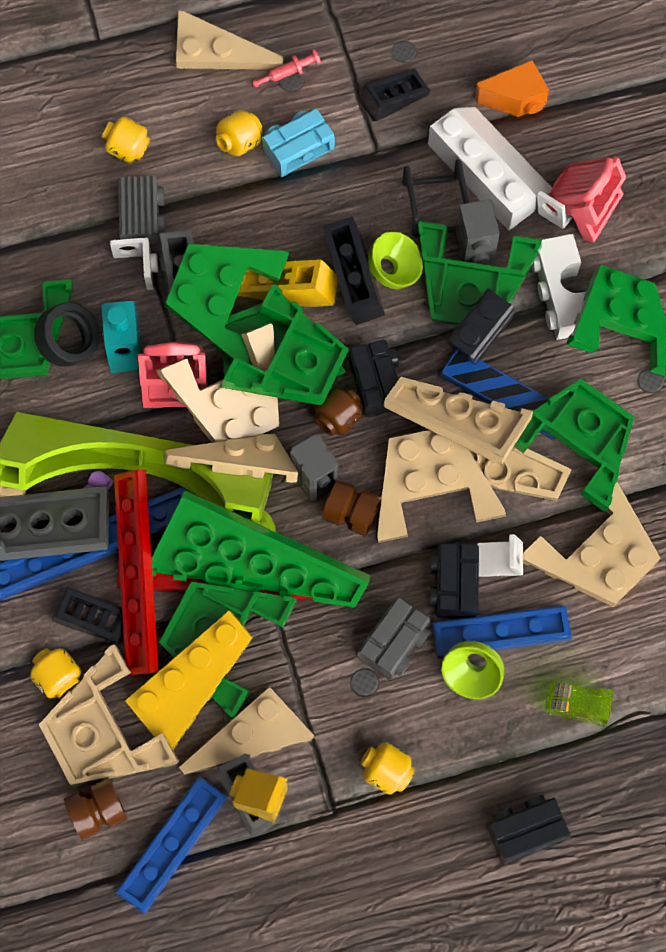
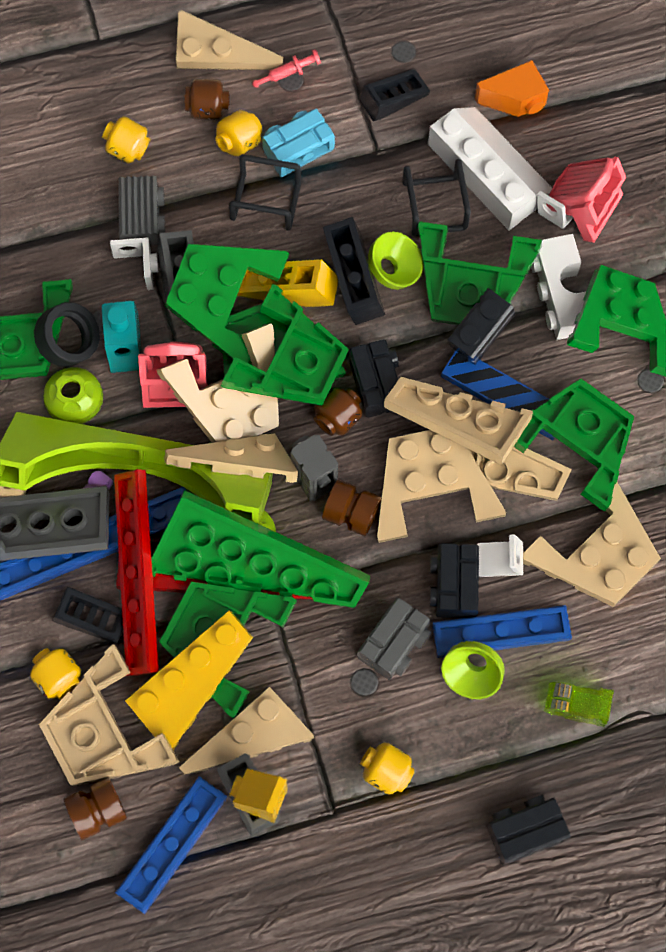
dark grey brick [455,199,500,265] -> none
none -> lime piece [44,367,103,424]
none -> reddish brown head [185,79,230,120]
none -> black piece [229,154,301,231]

